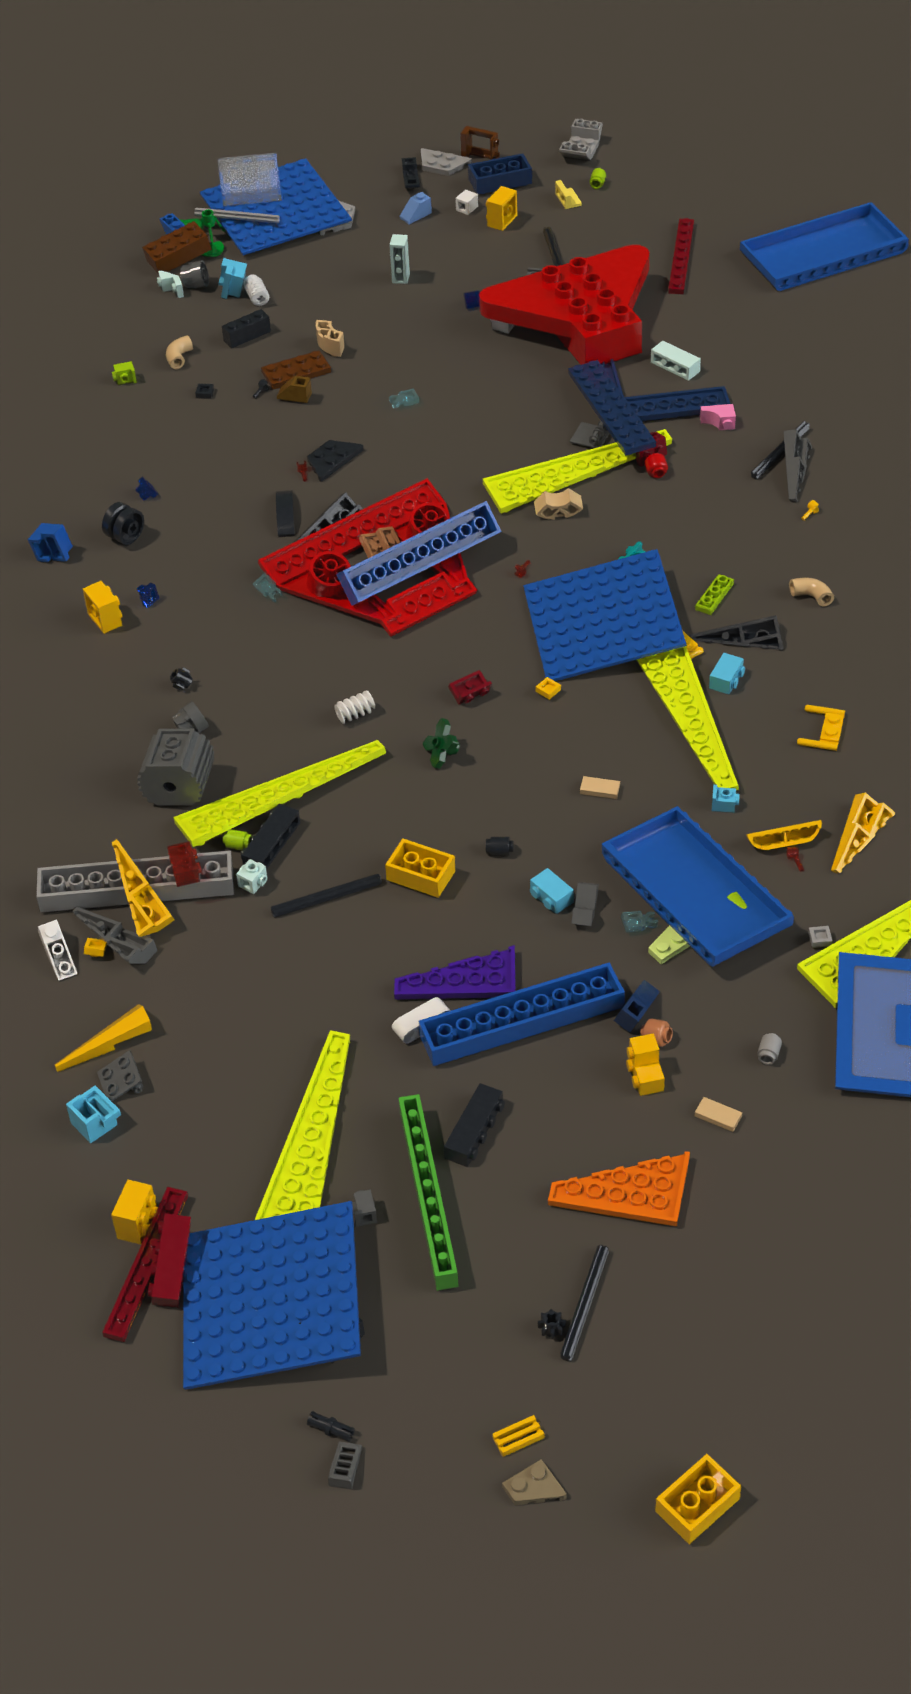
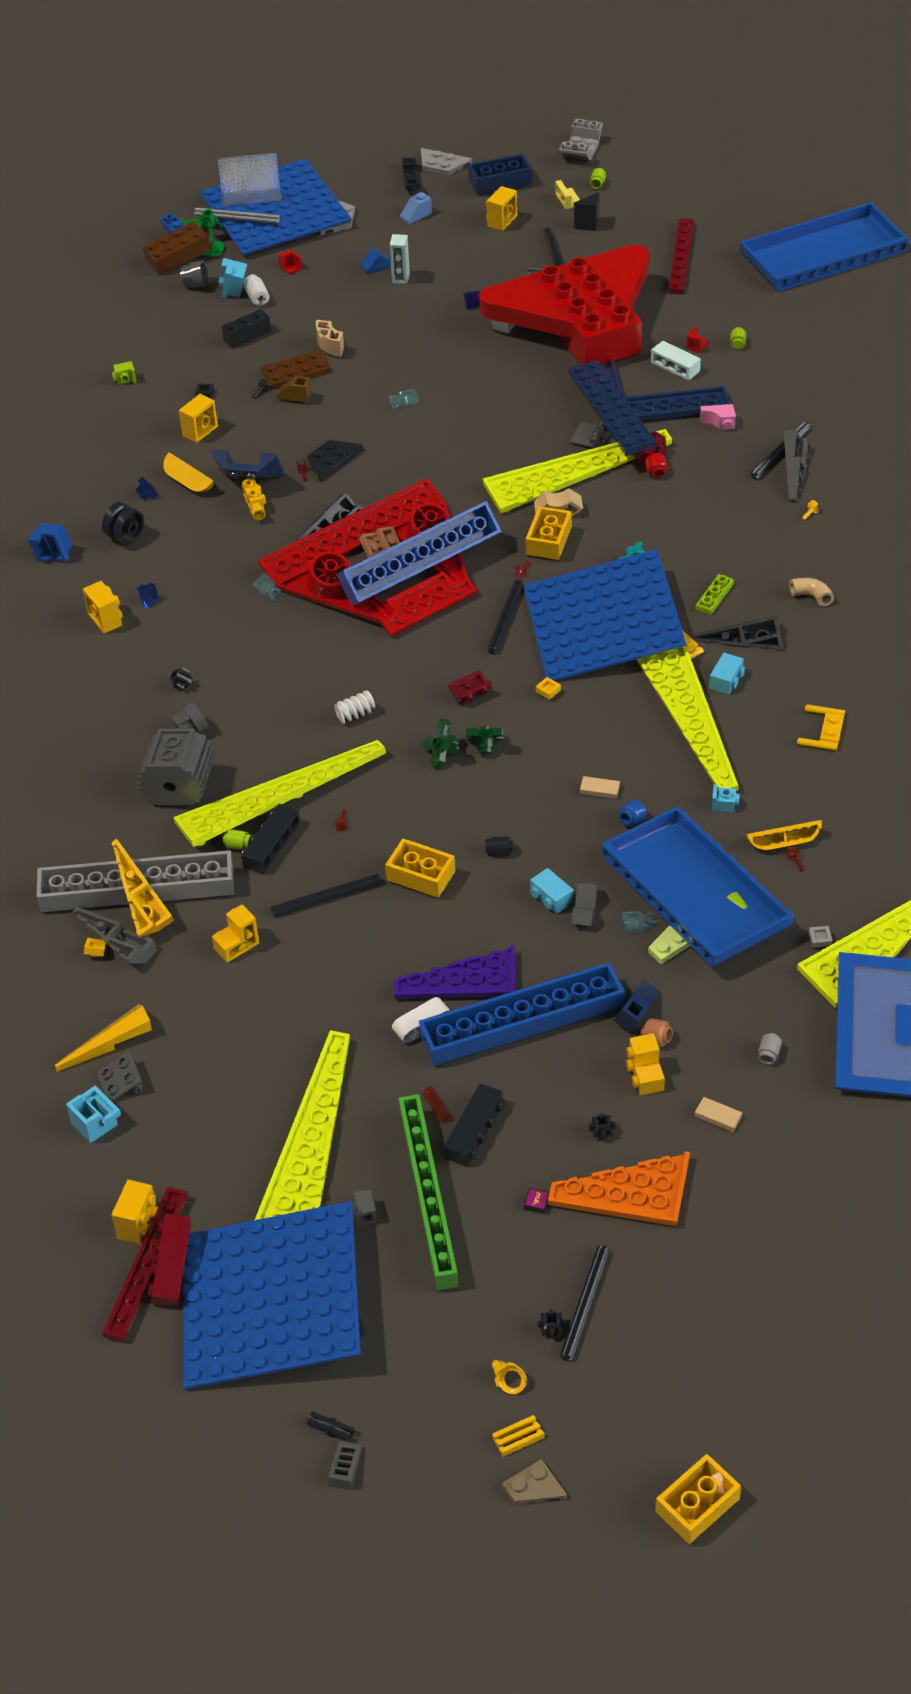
white slope [38,920,77,981] -> none
light aqua slope [157,271,184,298] -> none
tan cylinder [166,335,193,369] -> none
clear red brick [167,841,202,887] -> none
light aqua brick [236,859,267,894] -> none
black slope [276,490,295,537] -> none
white brick [456,190,478,215] -> none
reddish brown panel [460,126,500,160] -> none
yellow wedge [831,792,895,874] -> none
none -> yellow brick [164,452,215,493]
none -> yellow brick [179,394,218,443]
none -> dark blue slope [211,450,285,479]
none -> yellow brick [212,904,259,963]
none -> yellow brick [241,479,266,520]
none -> red panel [278,249,302,275]
none -> clear red hand [335,809,347,831]
none -> blue slope [360,247,391,274]
none -> clear red axle [423,1086,450,1122]
none -> dark green plant [466,726,504,754]
none -> black axle [488,579,523,654]
none -> yellow piece [492,1360,527,1394]
none -> tile [524,1188,550,1214]
none -> yellow brick [526,506,572,560]
none -> black slope [574,192,600,231]
none -> black gear [589,1113,616,1141]
none -> blue head [619,800,647,827]
none -> red panel [686,326,708,353]
none -> lime brick [730,327,746,350]

